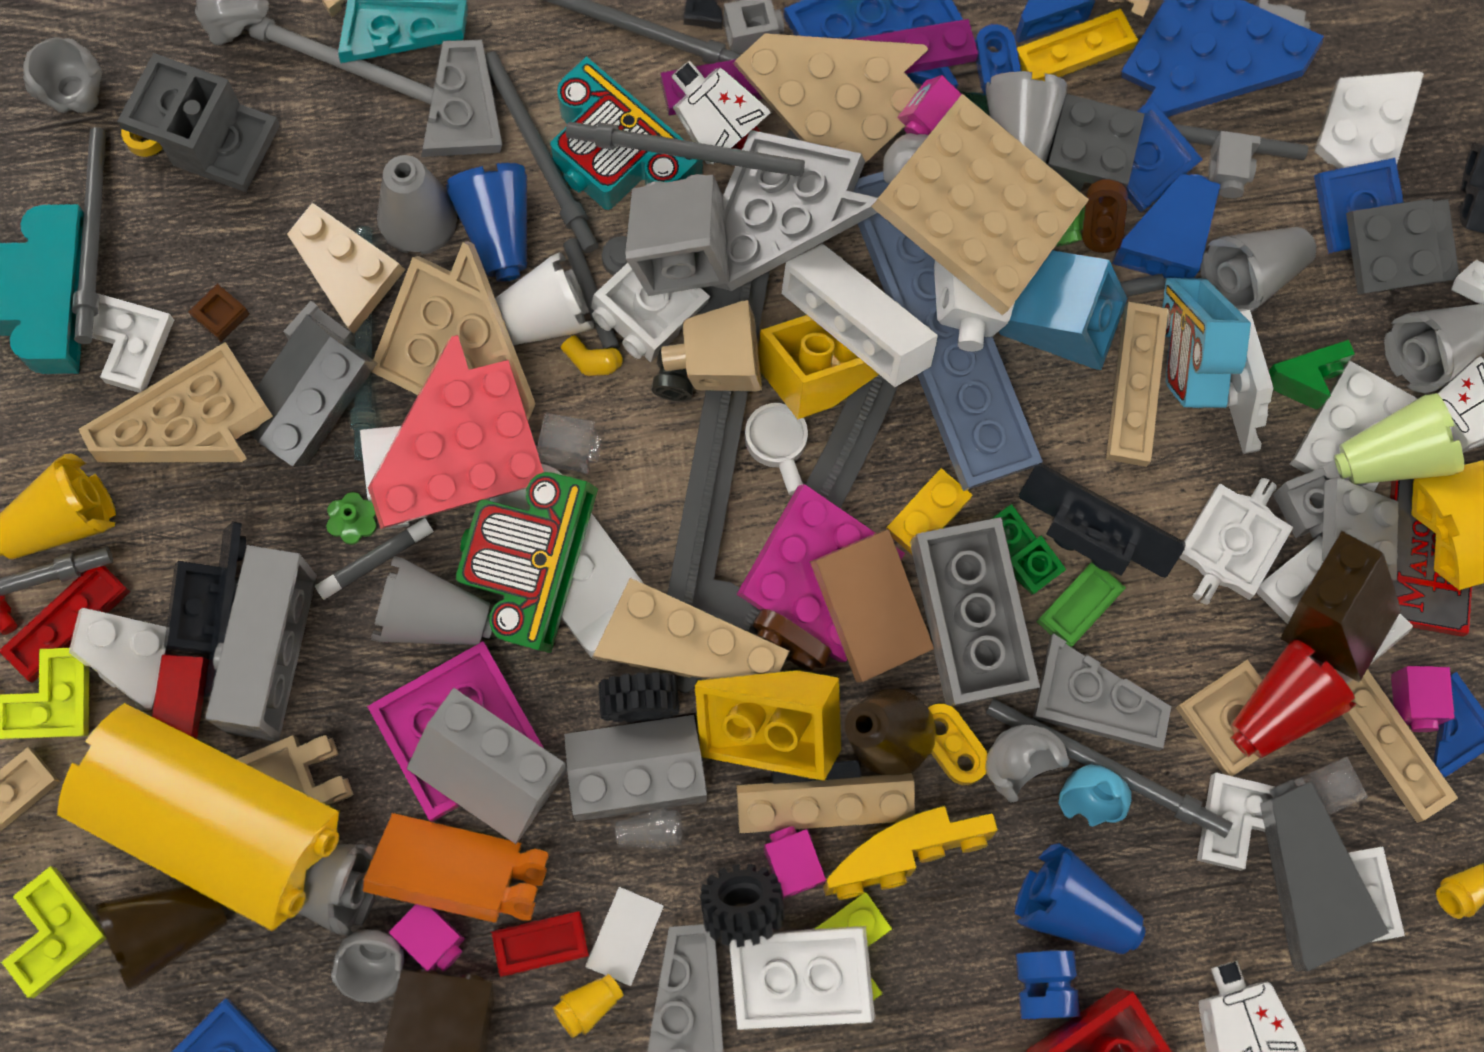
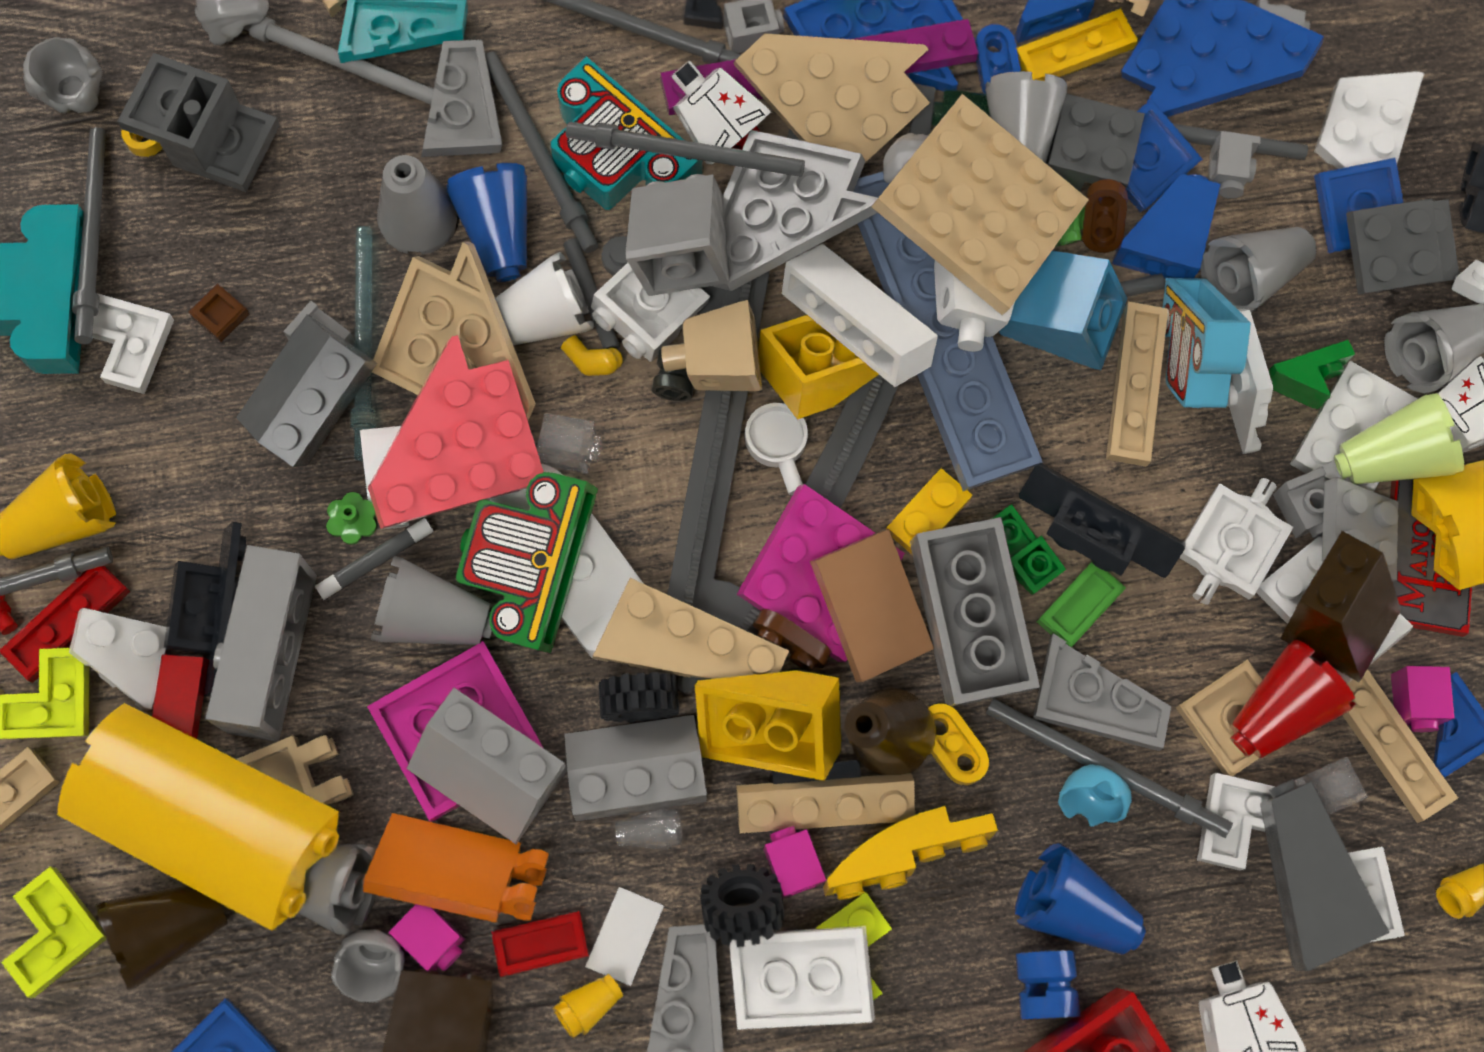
tan wing [78,342,273,462] -> none
tan wing [287,203,405,334] -> none
dark pink brick [897,75,962,135] -> none
light grey hair [985,724,1070,802] -> none

